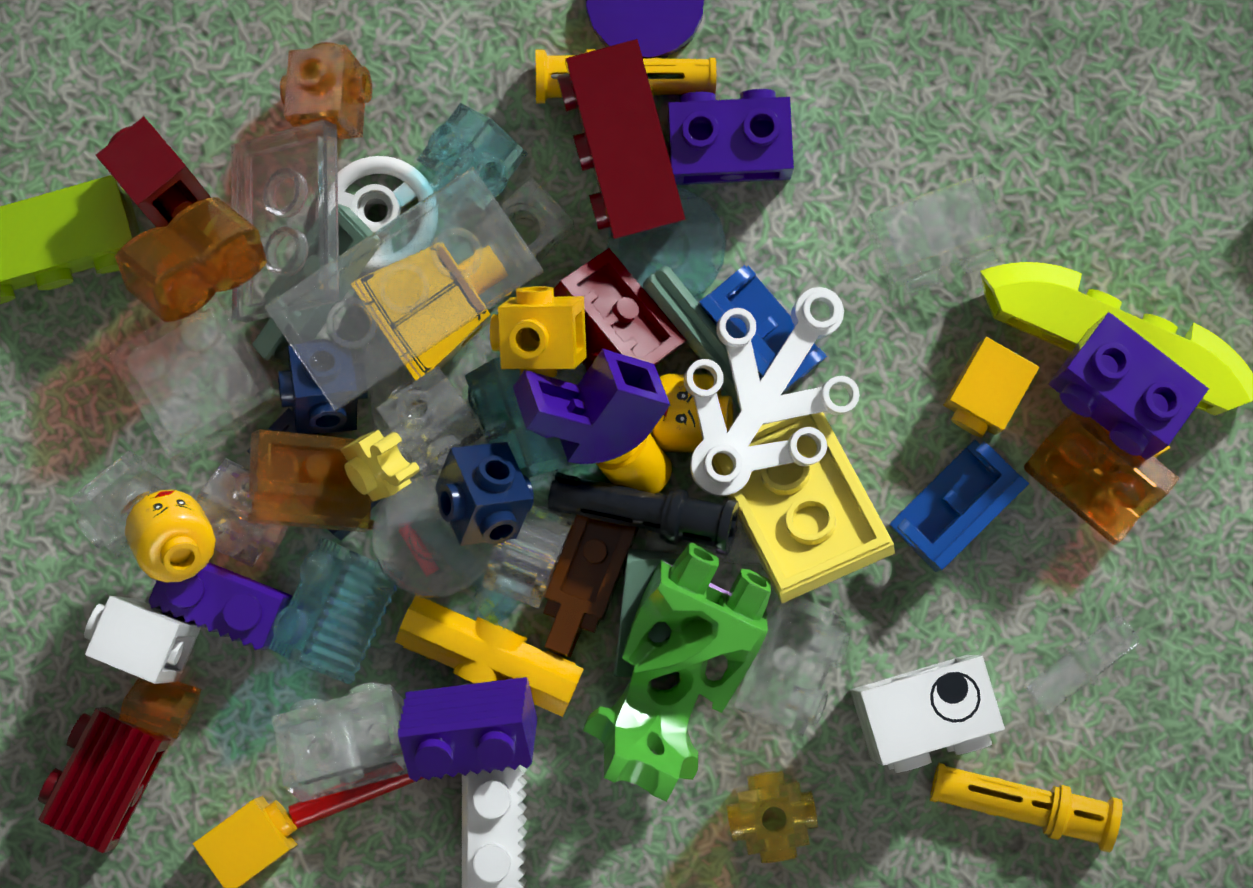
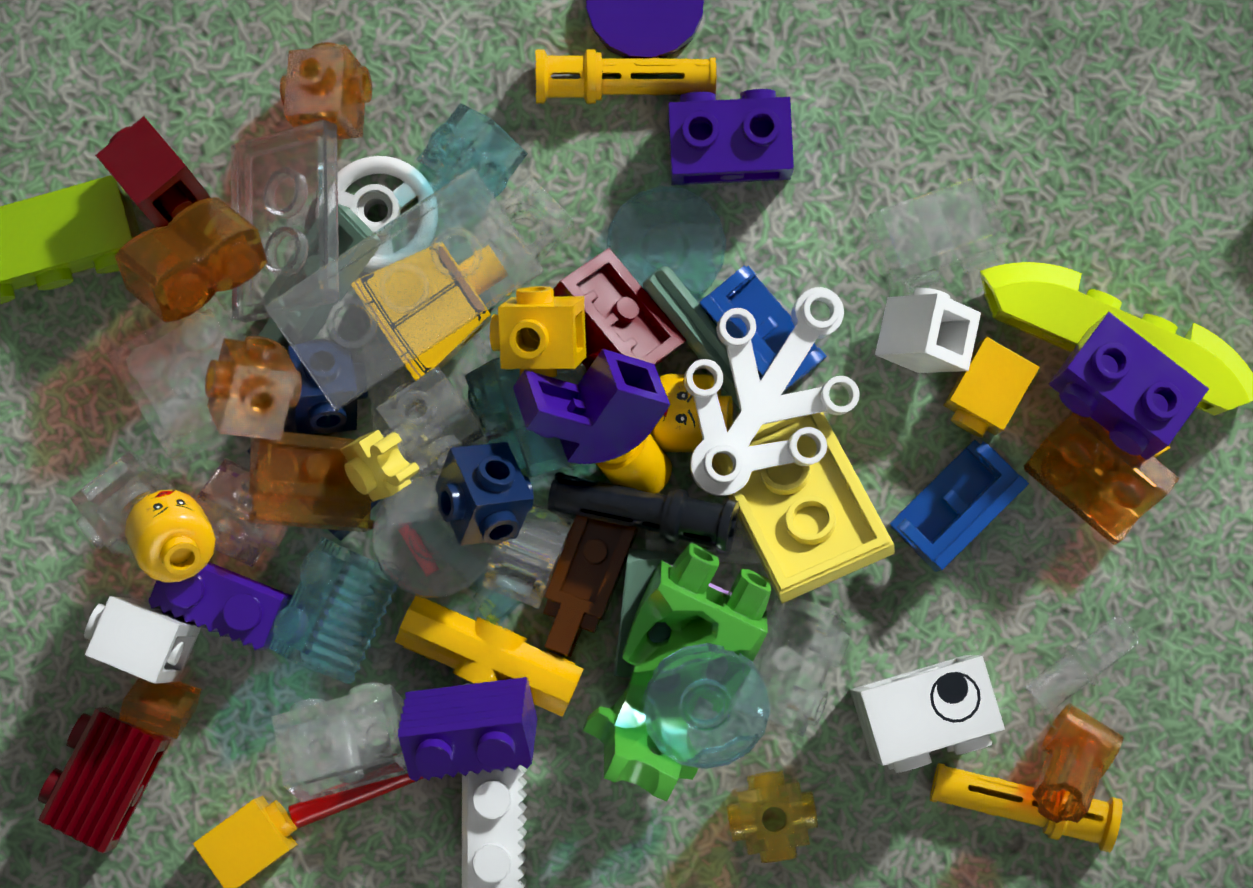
dark red brick [557,39,686,239] -> none
none -> clear orange brick [205,336,302,440]
none -> clear light blue tile [642,643,770,769]
none -> white brick [875,288,981,373]
none -> clear orange piece [1032,703,1124,823]

